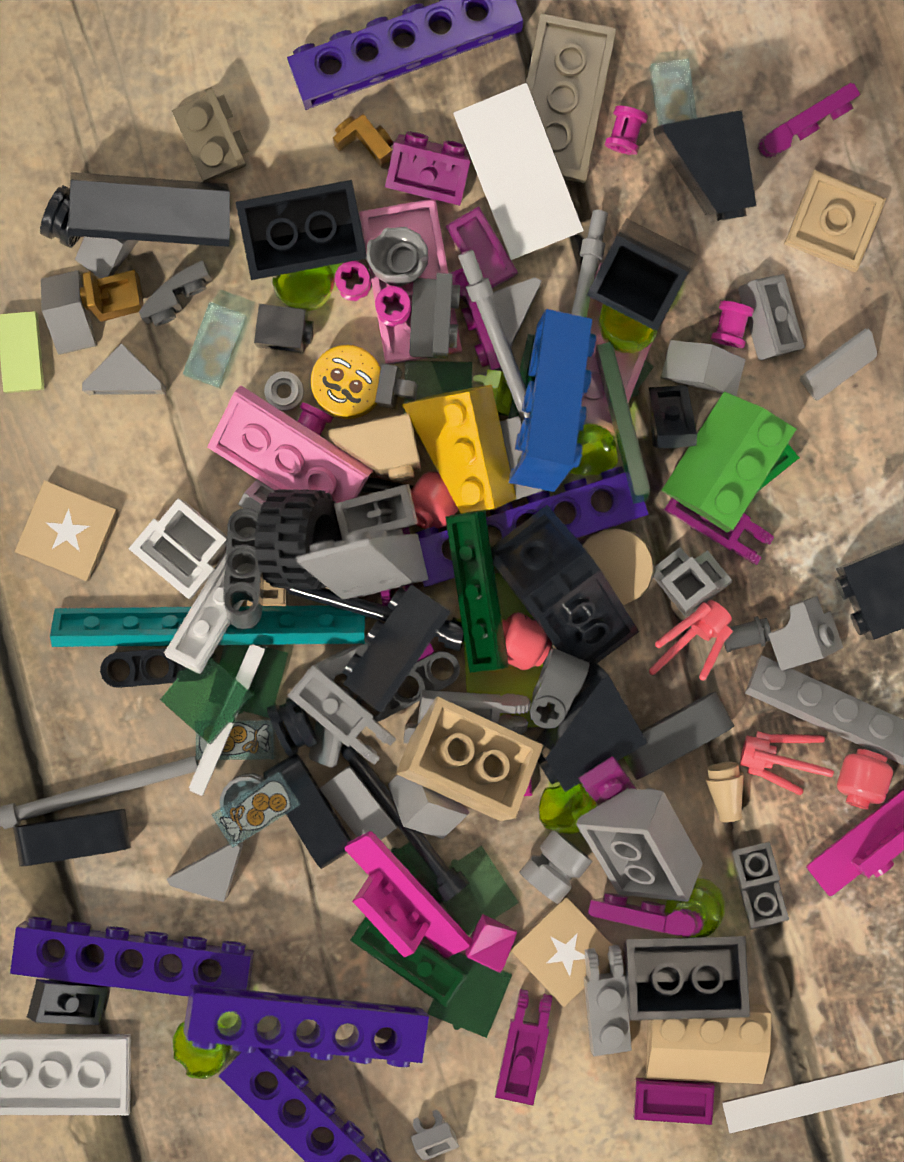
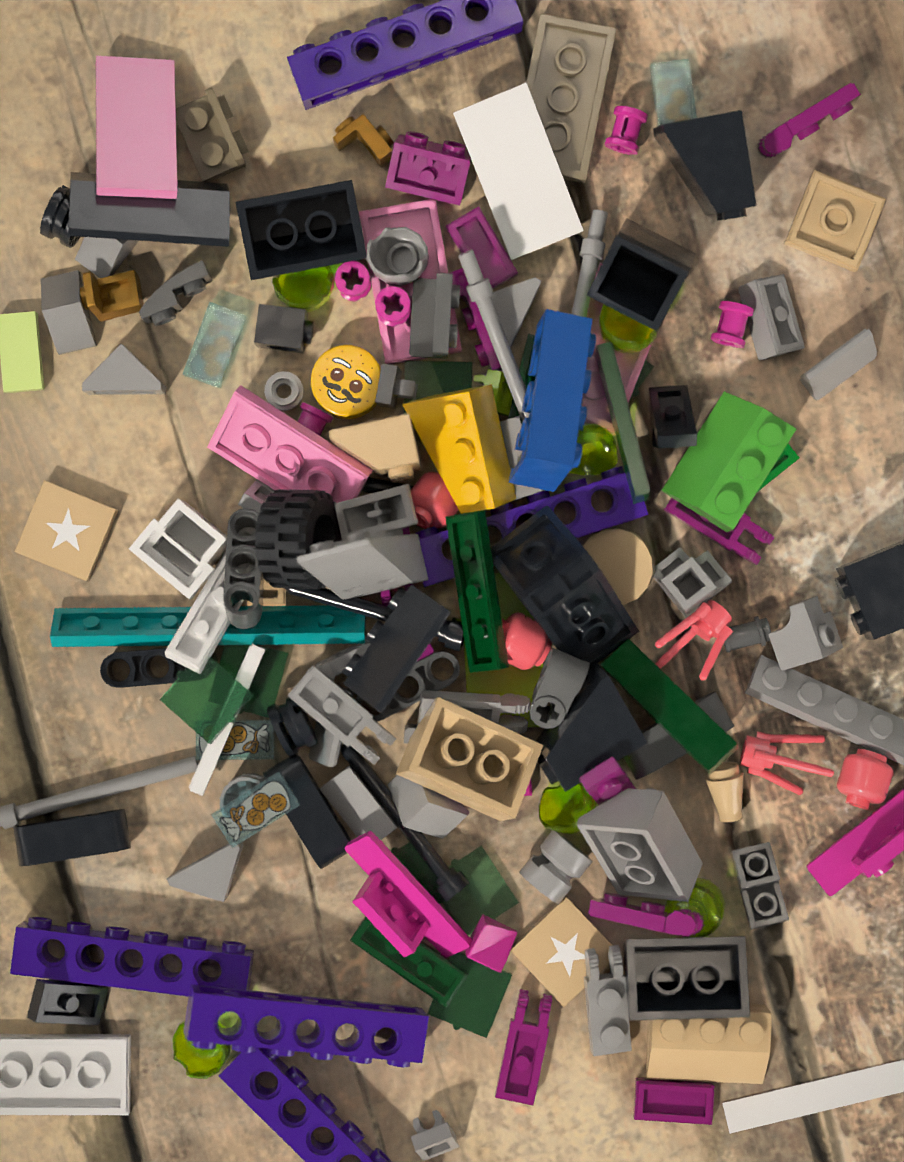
light grey slope [661,340,745,396] -> none
none -> bright pink tile [96,55,177,199]
none -> dark green tile [600,639,739,774]

